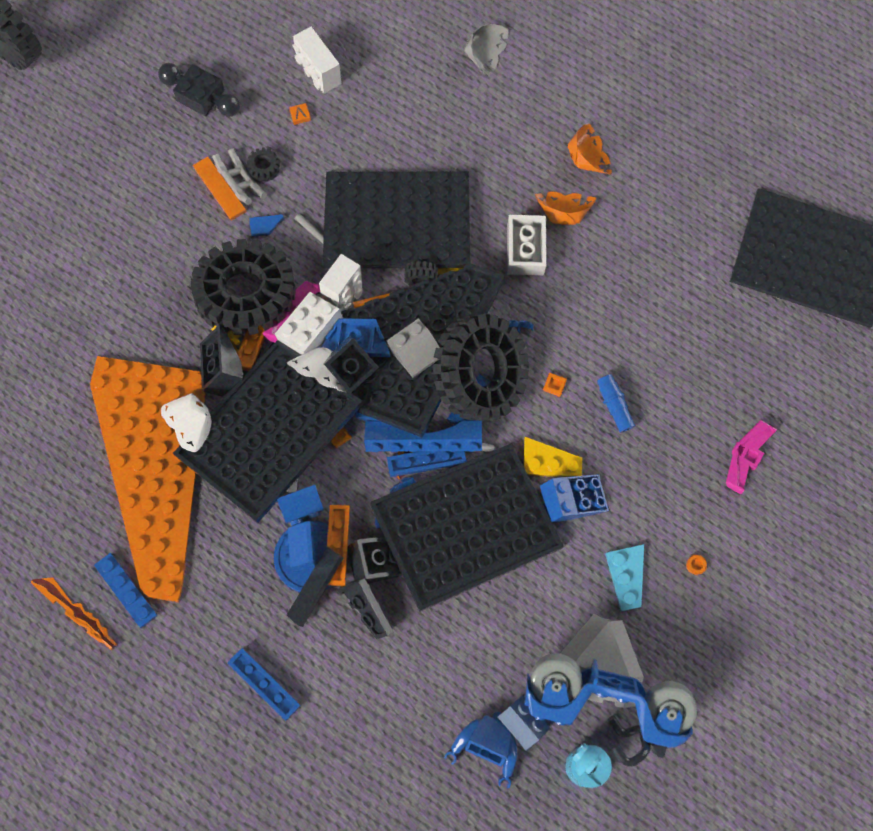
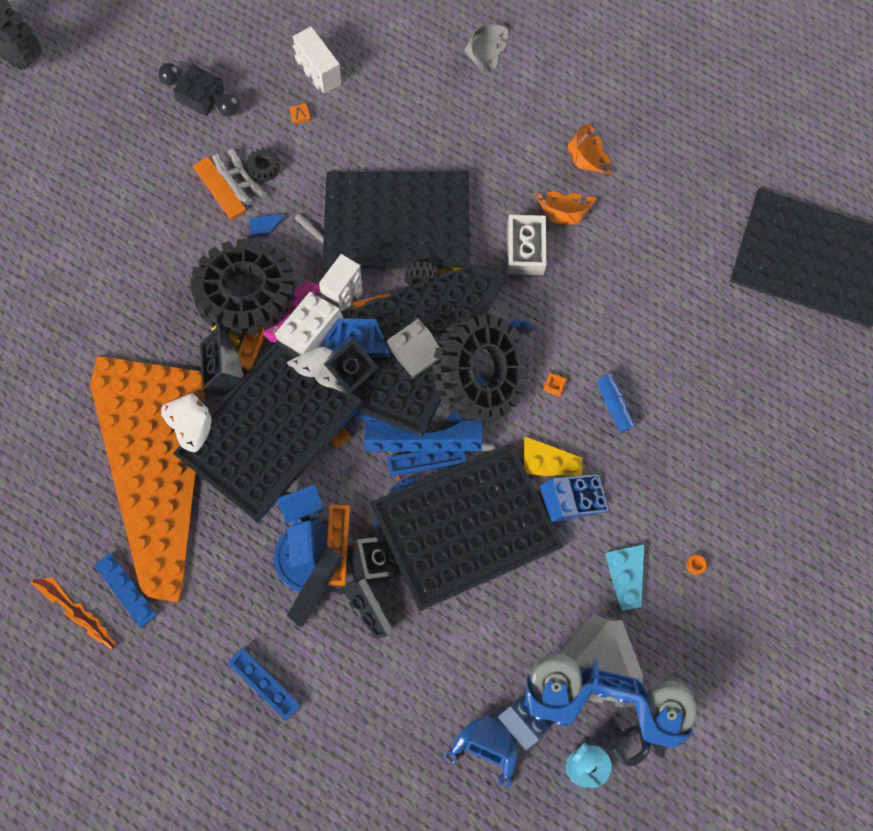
dark pink plate [726,420,778,494] -> none

